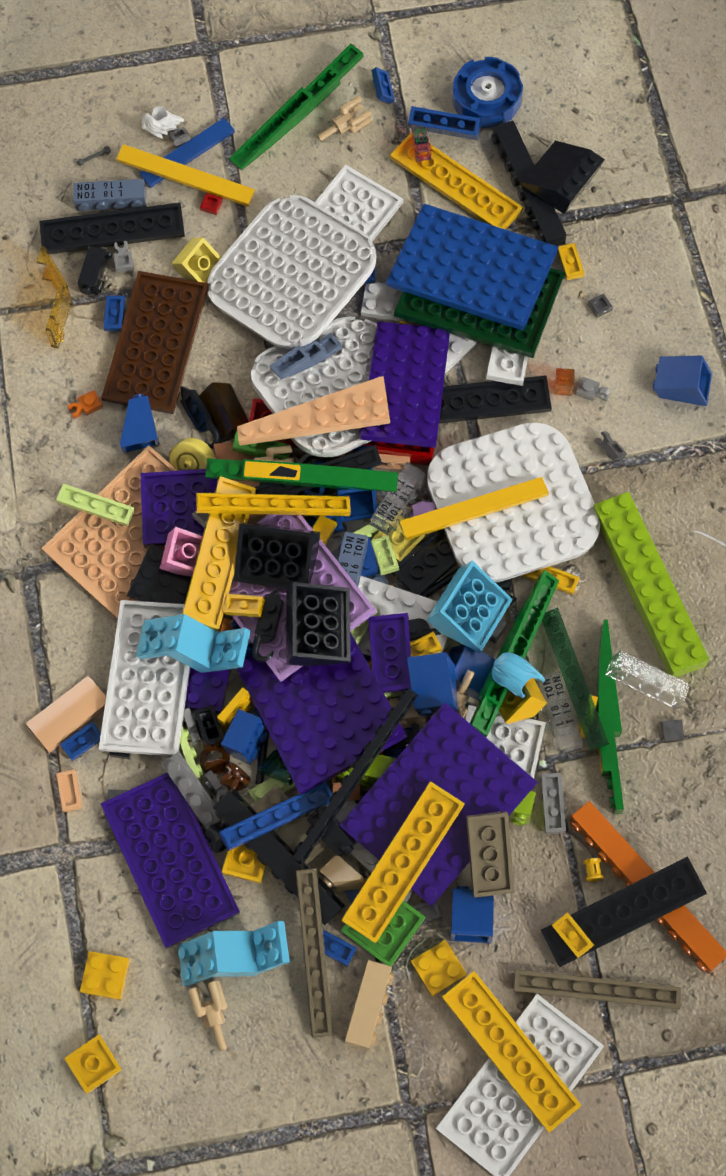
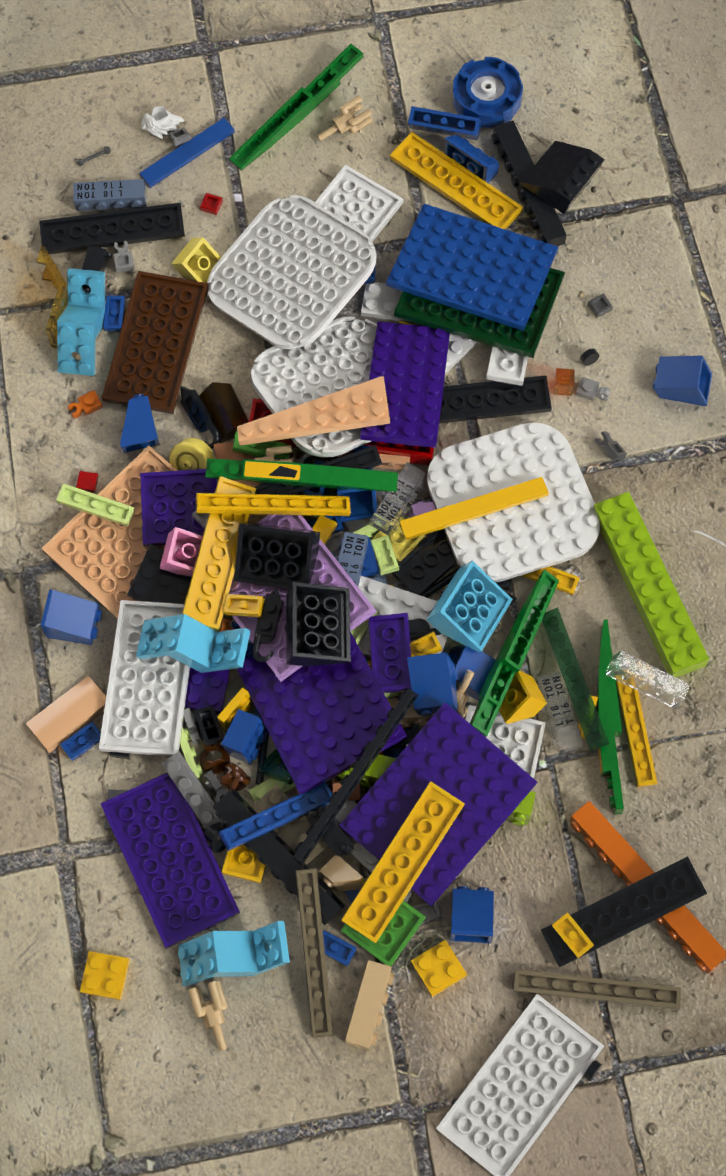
light nougat tile [56,769,83,813] -> none
yellow plate [64,1034,122,1094] -> none
yellow tile [116,144,255,207] -> none
sand blue slope [269,333,342,379] -> none
blue plate [371,67,395,104] -> none
leg [411,127,431,162] -> none
yellow plate [442,971,582,1133] -> none
dark tan plate [466,811,515,898] -> none
flat silver tile [489,620,507,644] -> none
medium azure hair [492,652,545,698] -> none
light grey plate [541,773,566,834] -> none
yellow plate [558,243,585,281] -> none
yellow bush [583,858,604,882] -> none
flat silver tile [661,719,684,742] -> none
none -> slope [41,589,102,645]
none -> medium azure bracket [57,268,105,376]
none -> red tile [76,471,99,493]
none -> blue slope [444,135,499,183]
none -> black tile [580,349,599,366]
none -> black tile [584,1060,602,1081]
none -> yellow tile [615,671,657,788]

